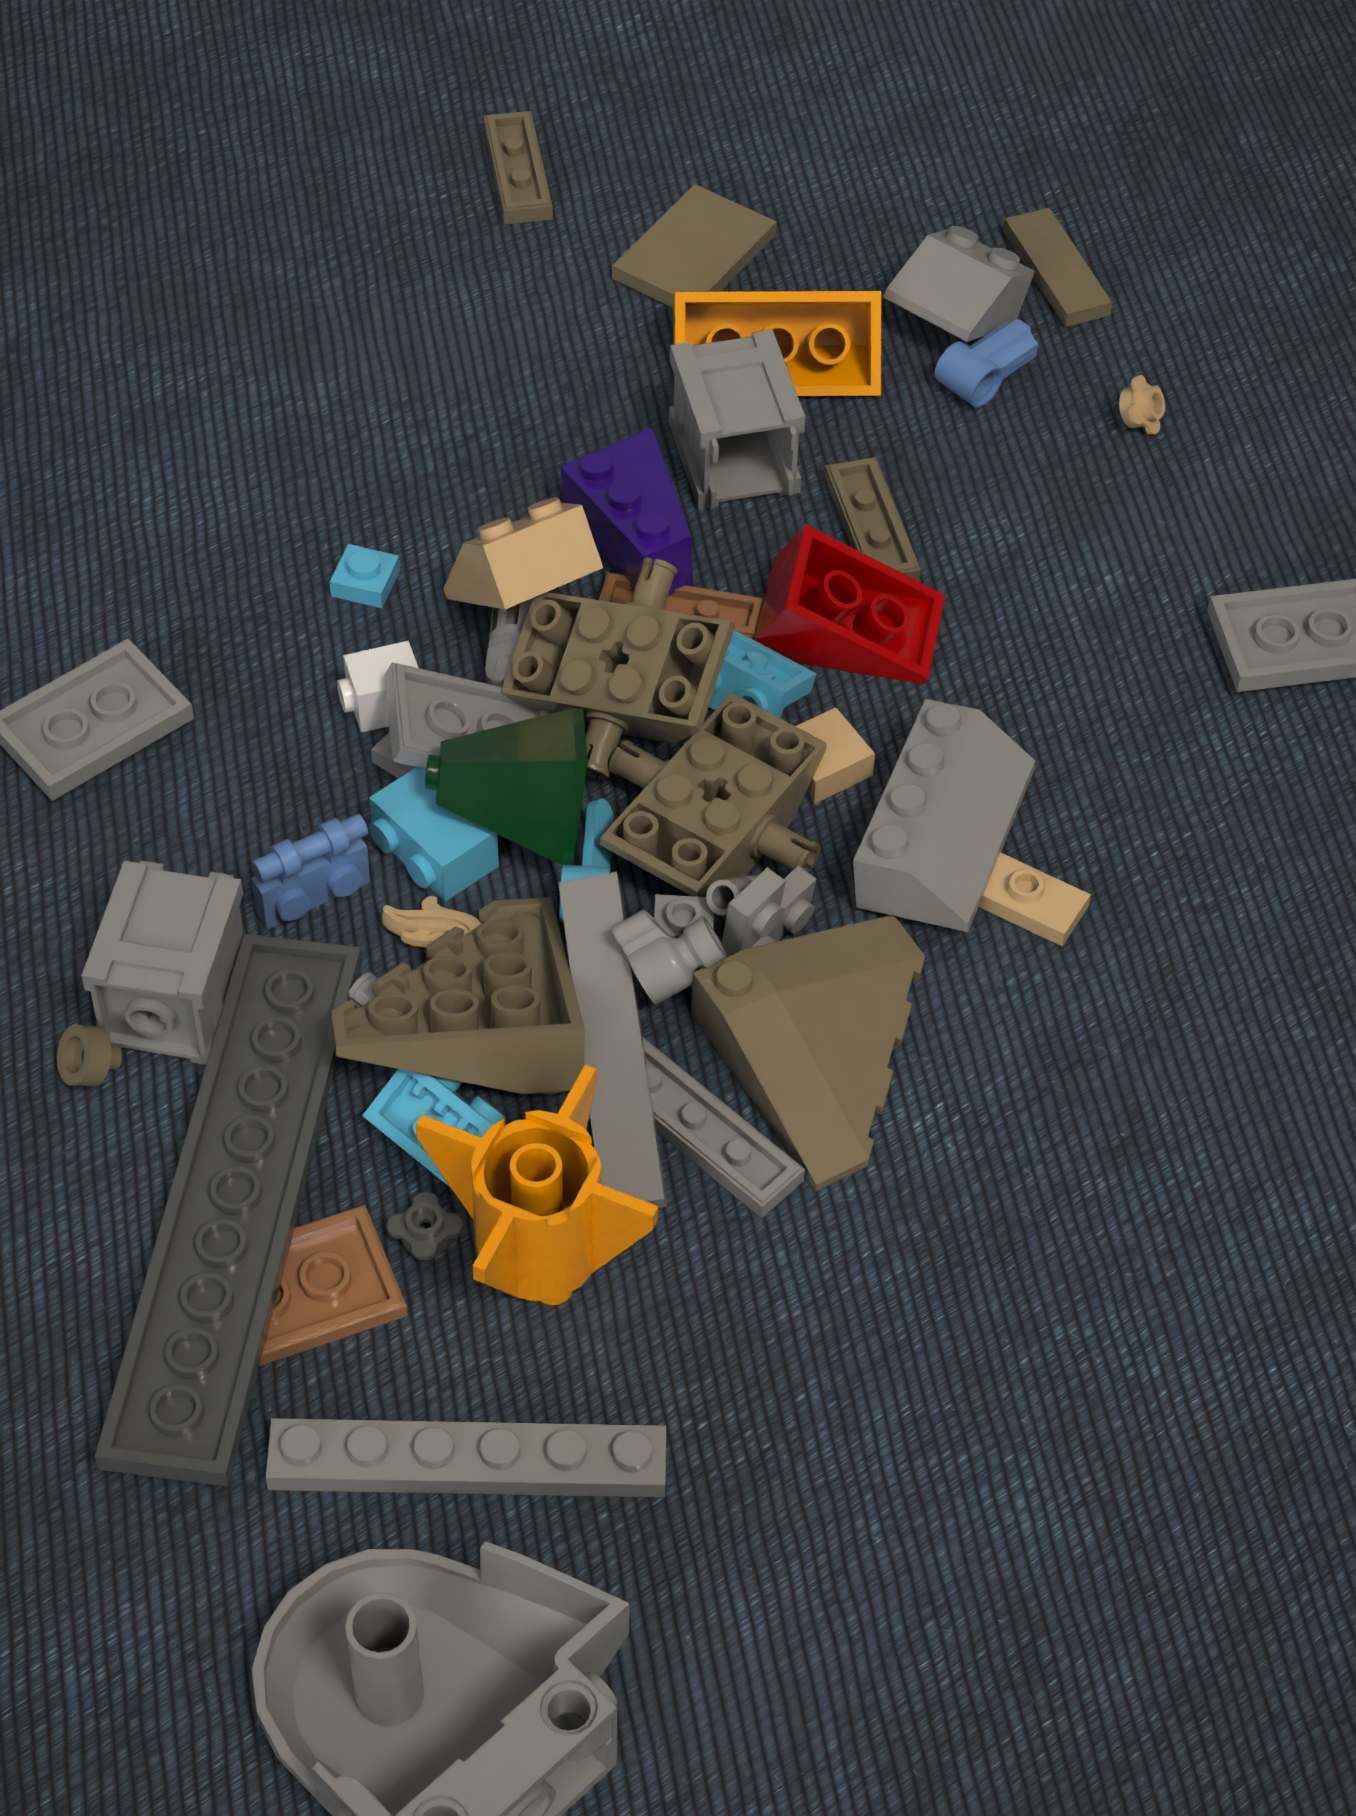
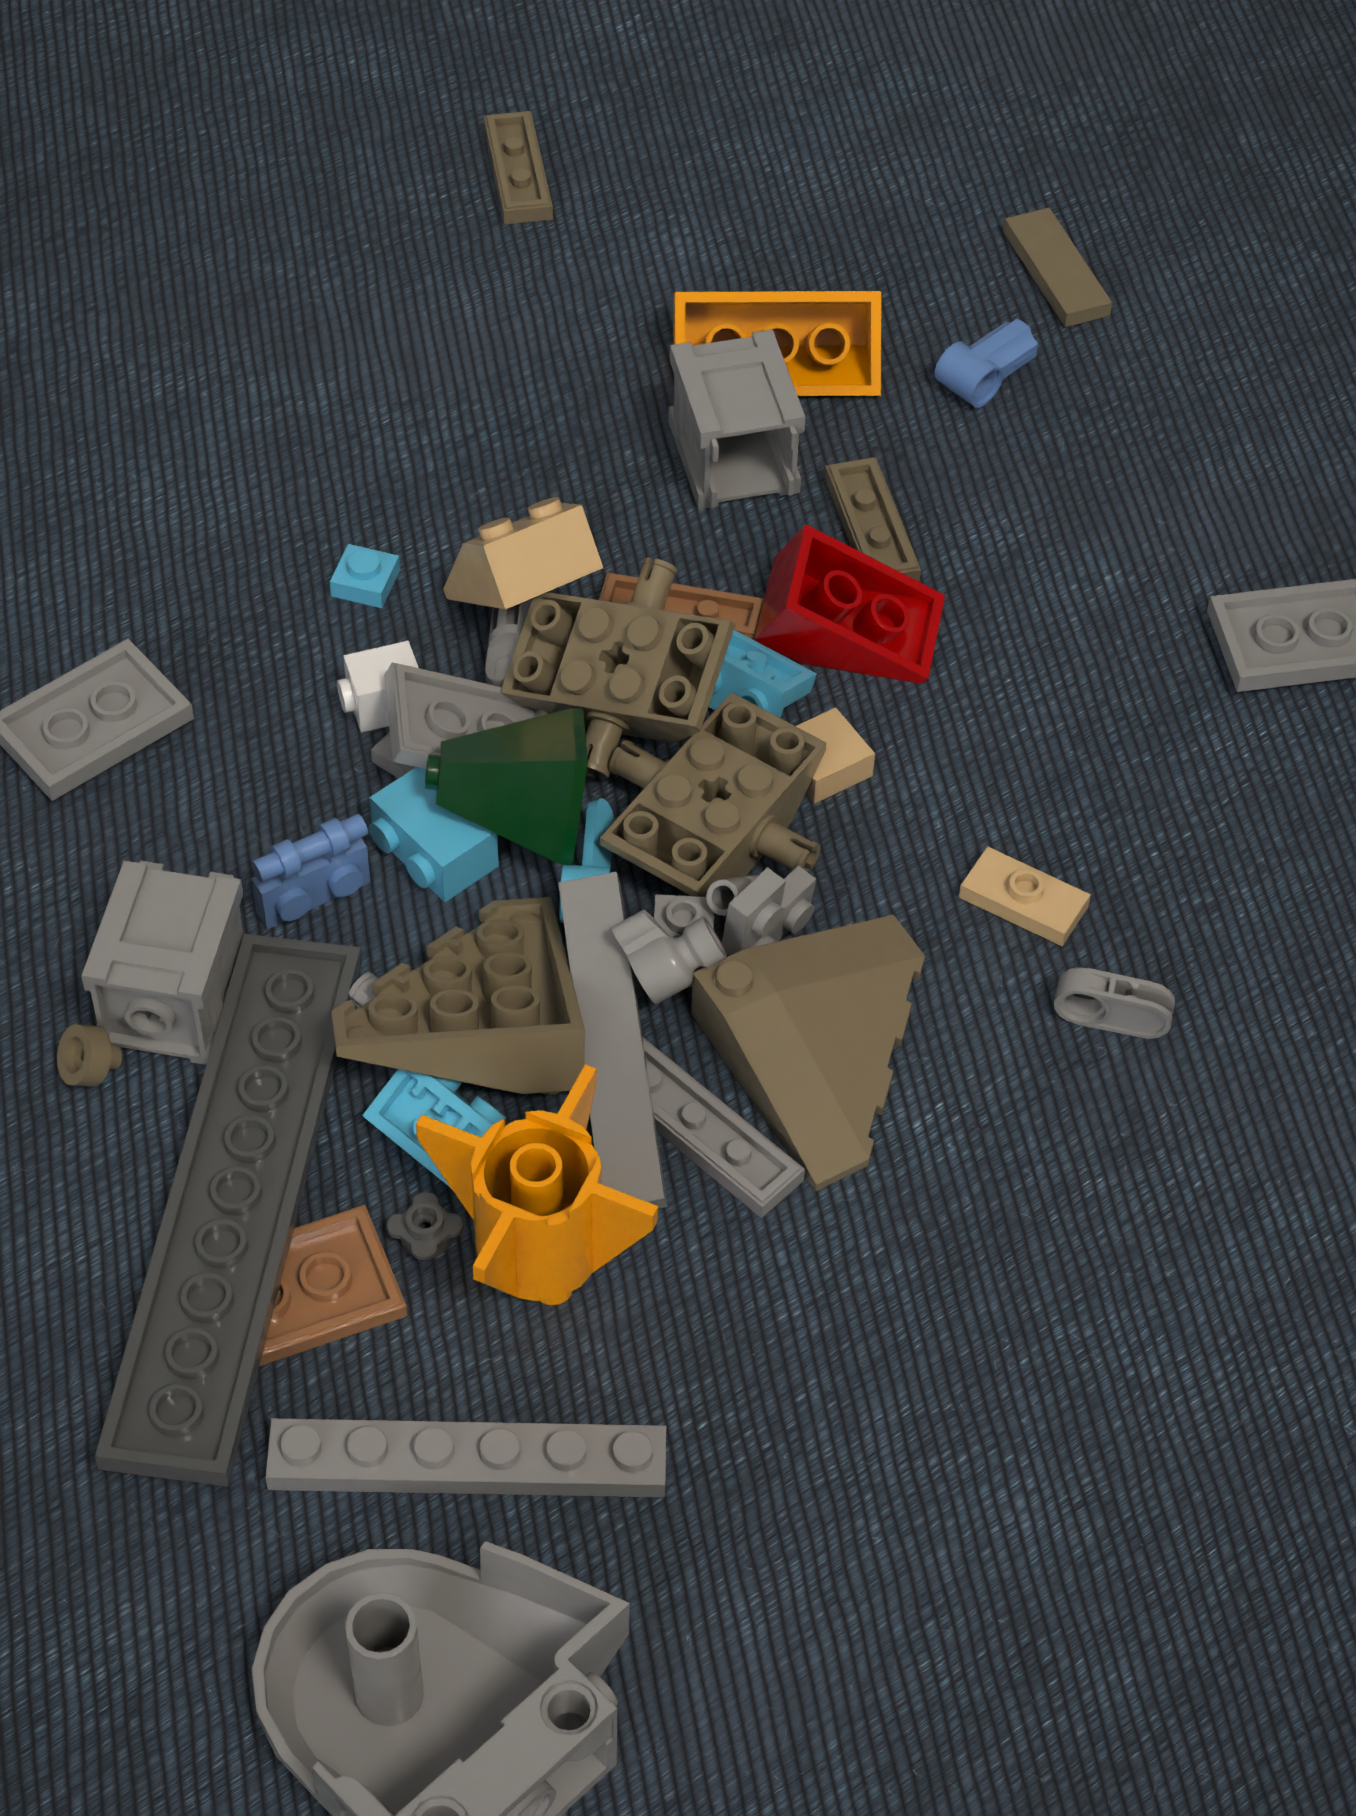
tan piece [381,896,482,947] -> none
dark purple wedge [560,427,693,595] -> none
dark tan tile [612,184,777,308] -> none
light grey slope [853,699,1035,932] -> none
light grey slope [883,226,1035,342] -> none
tan plate [1119,375,1165,435] -> none
none -> light grey piece [1054,967,1175,1039]

